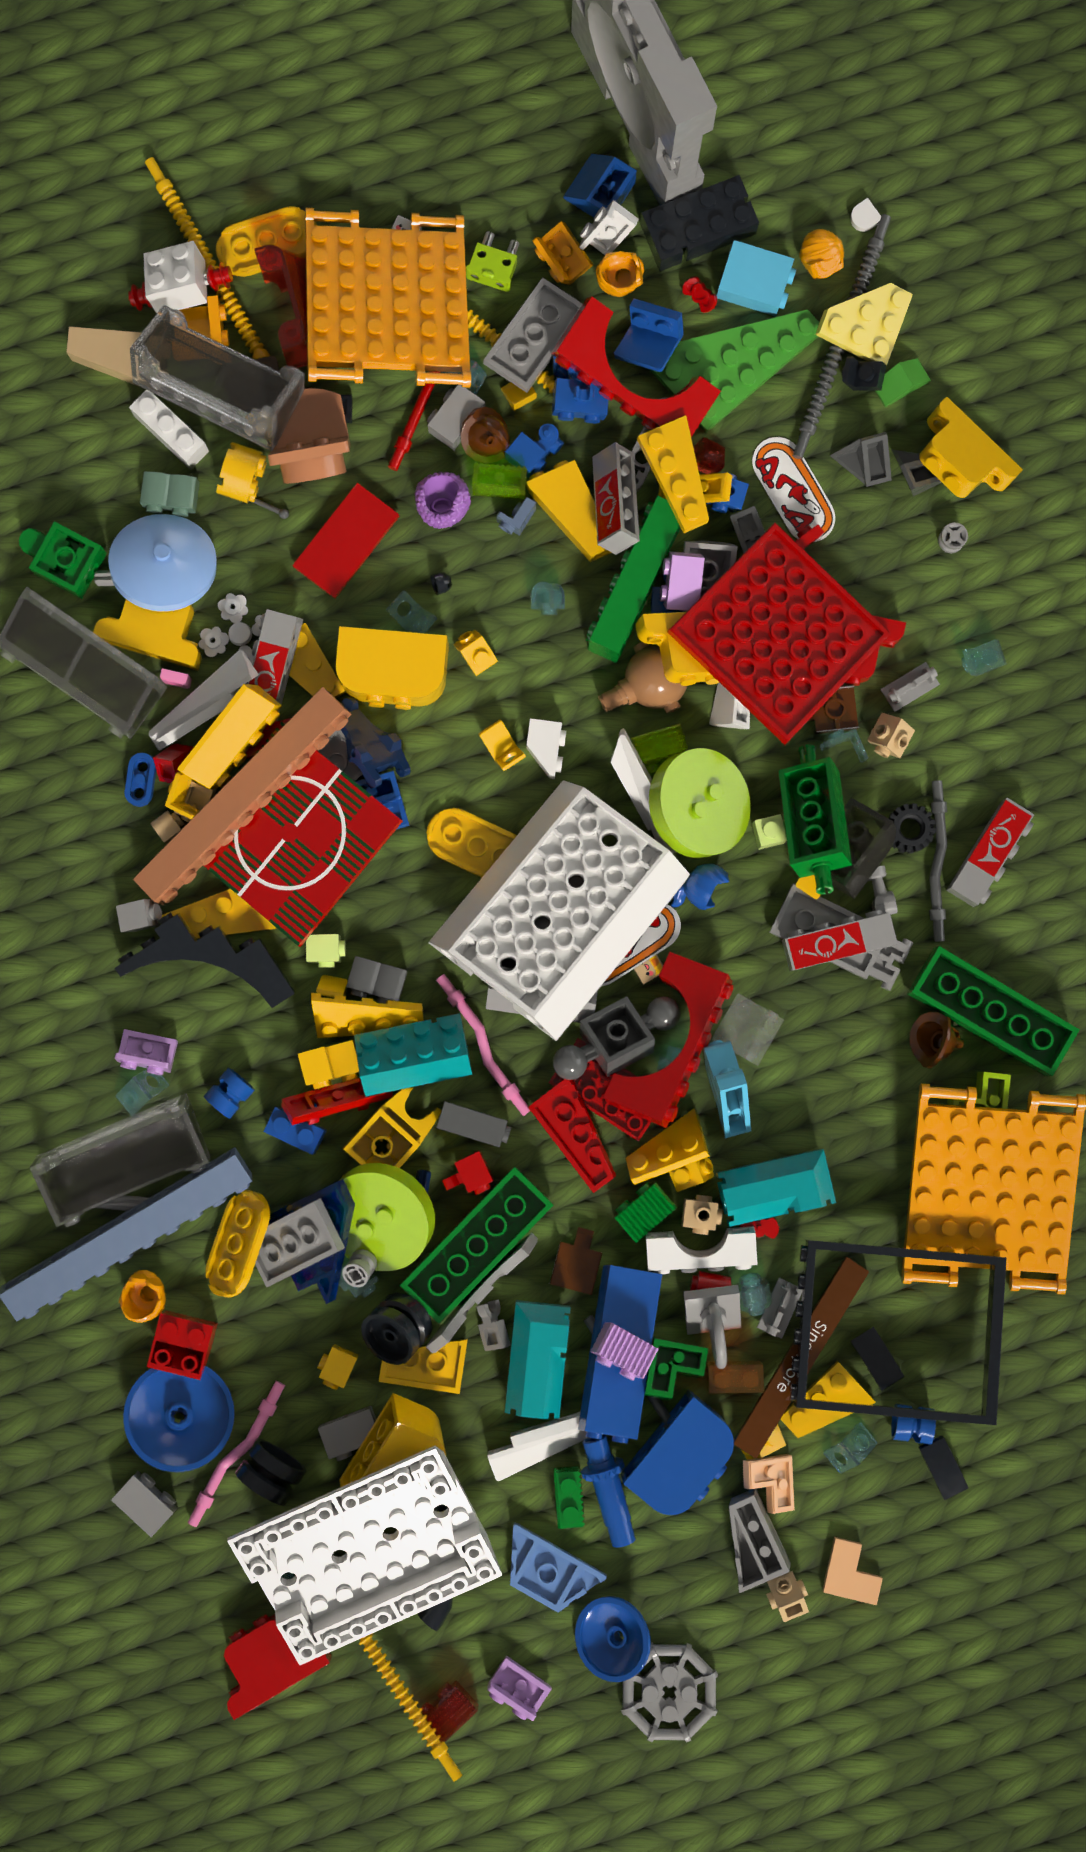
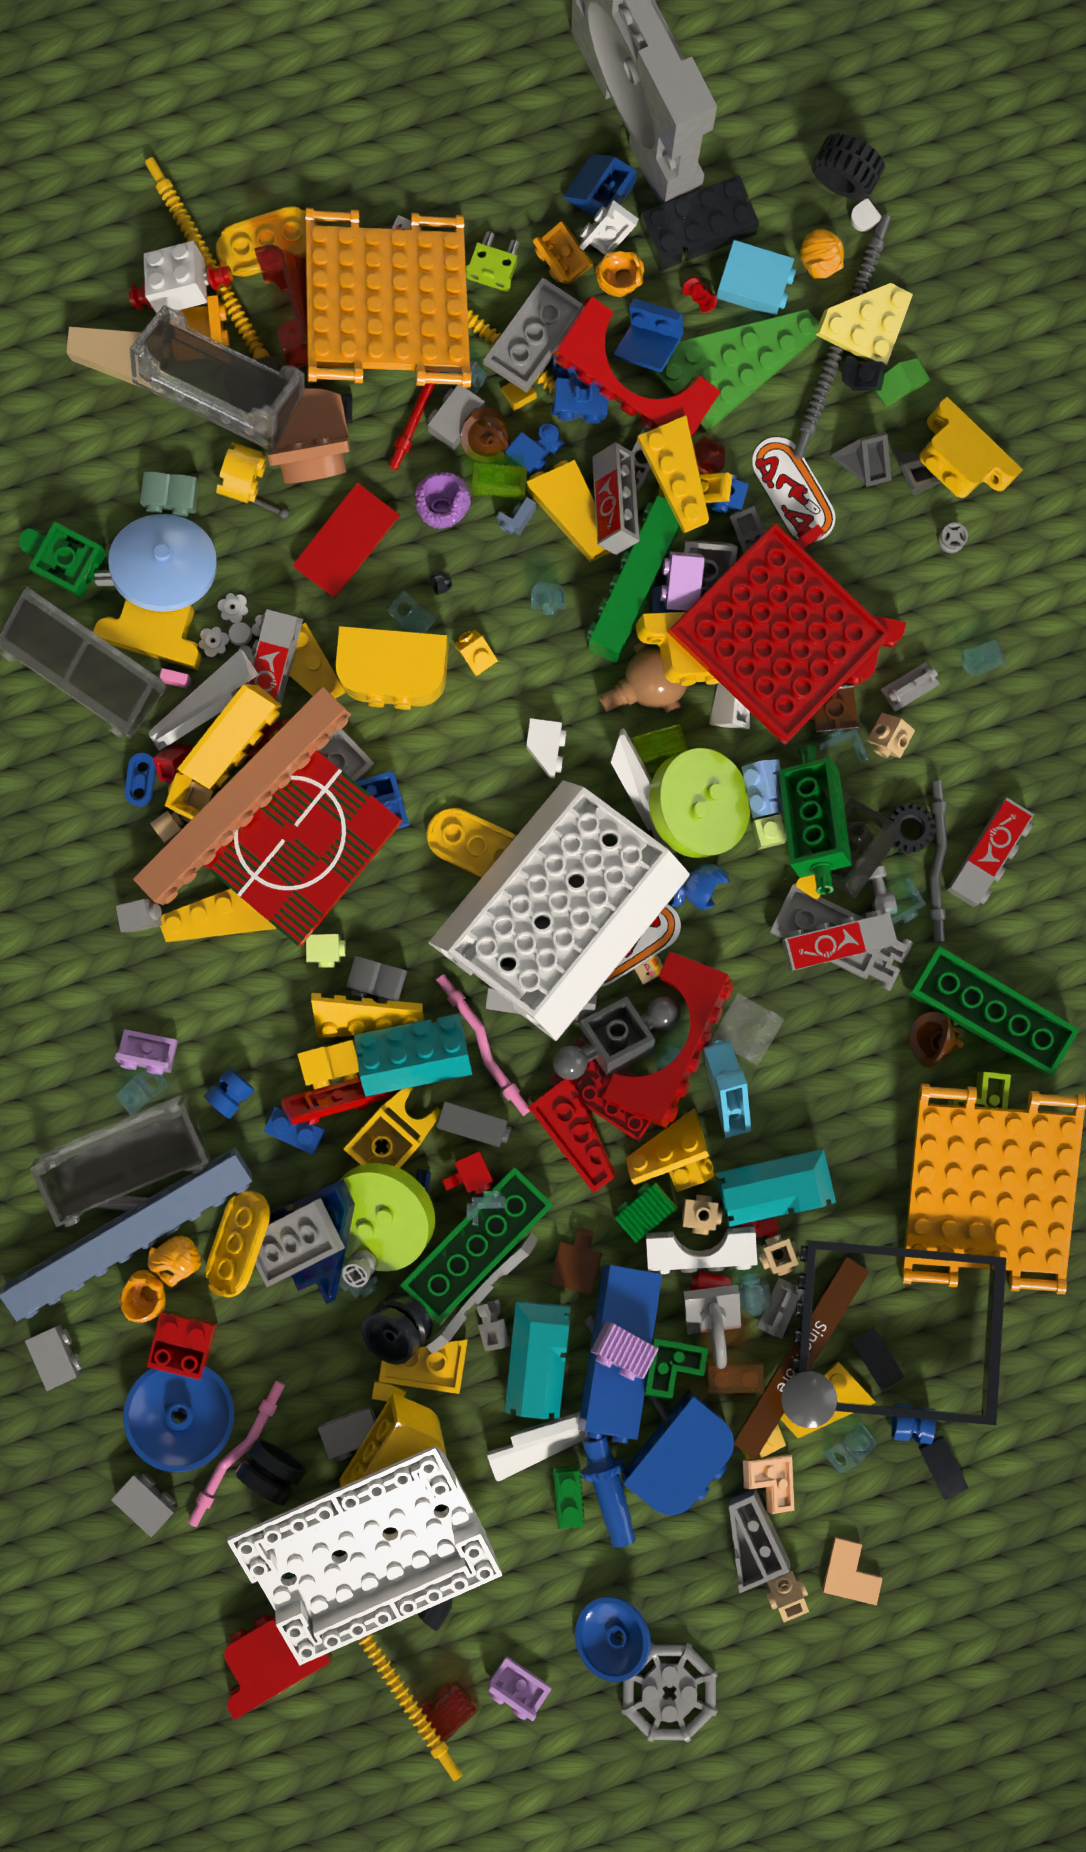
black arch [115,912,296,1008] -> none
white brick [129,388,209,470] -> none
yellow slope [316,975,348,998] -> none
yellow brick [317,1344,359,1390] -> none
dark blue animal [340,697,411,788] -> none
yellow bracket [478,720,526,771] -> none
medium blue wing [510,1522,607,1612] -> none
none -> light grey brick [25,1325,83,1391]
none -> light orange hair [148,1235,201,1287]
none -> yellow piece [372,1380,407,1402]
none -> clear light blue bracket [467,1191,506,1225]
none -> light blue brick [741,759,784,819]
none -> tan brick [758,1234,800,1276]
none -> dark grey dish [781,1371,837,1428]
none -> black tyre [811,133,885,200]
none -> clear light blue bracket [892,877,926,924]

